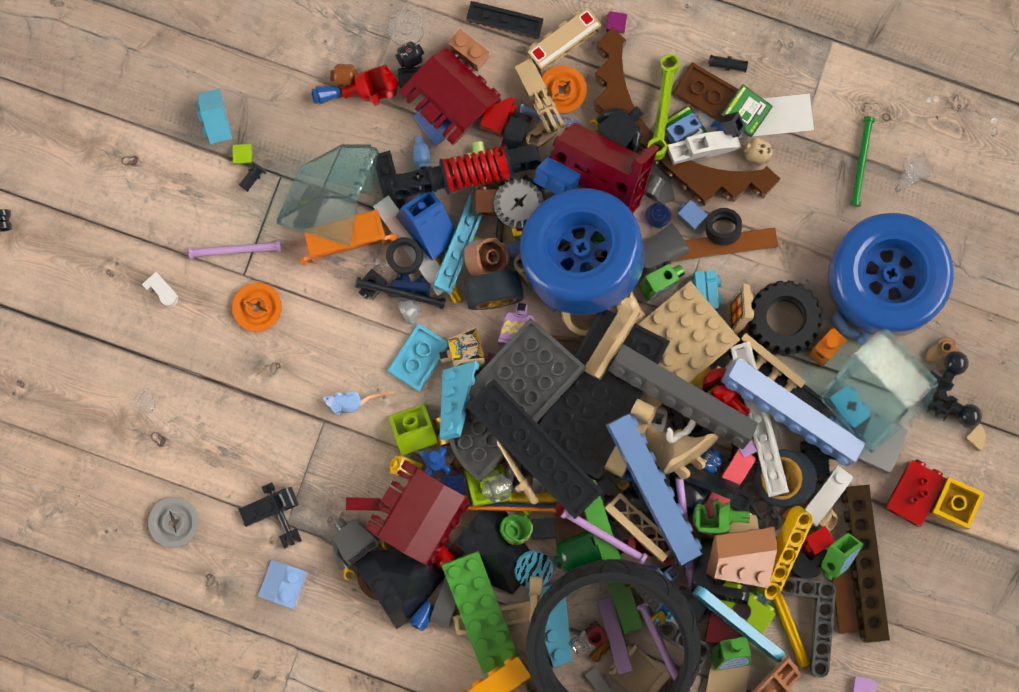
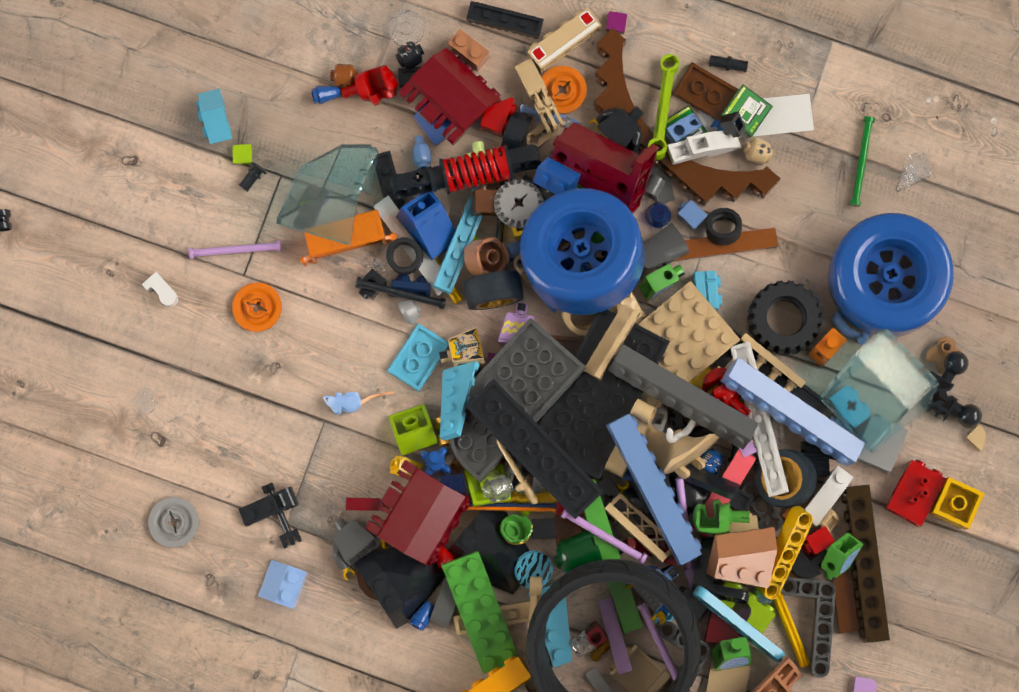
tile [728,284,754,335] -> none

